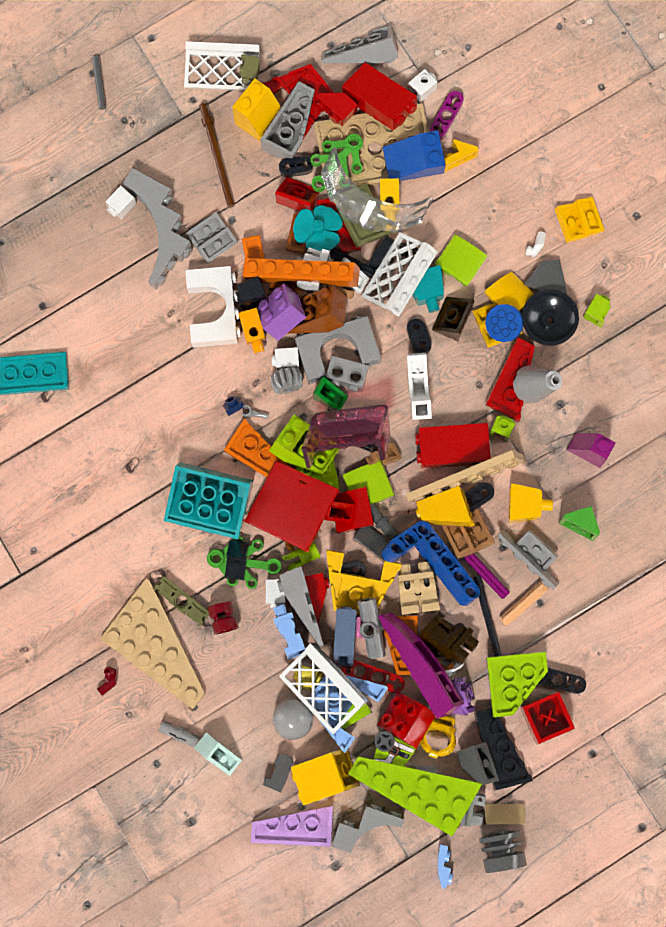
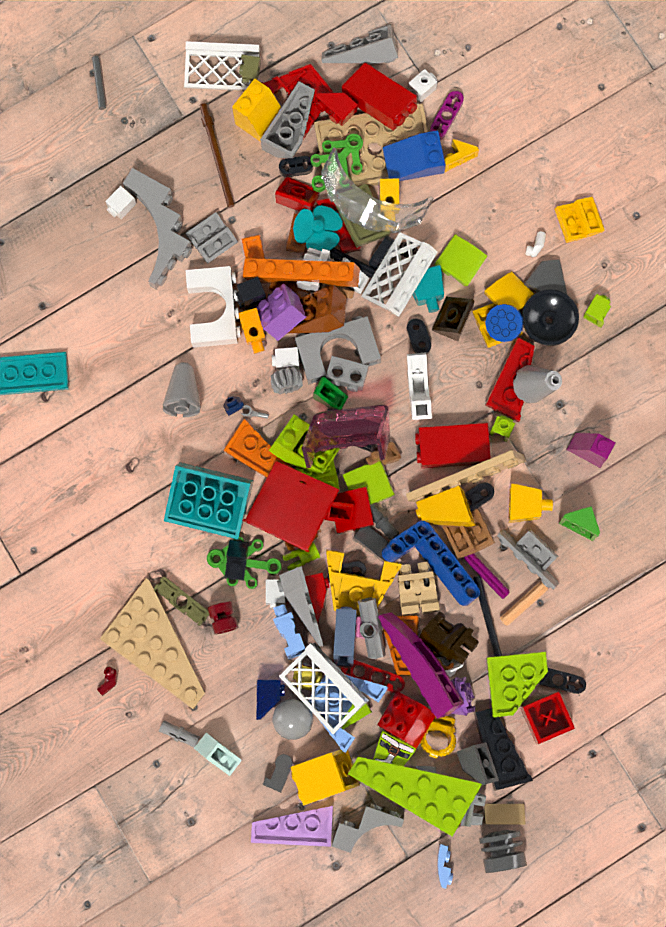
dark grey wheel [375,731,395,752] -> none
none -> light grey cone [163,362,201,417]
none -> clear blue slope [256,680,285,720]

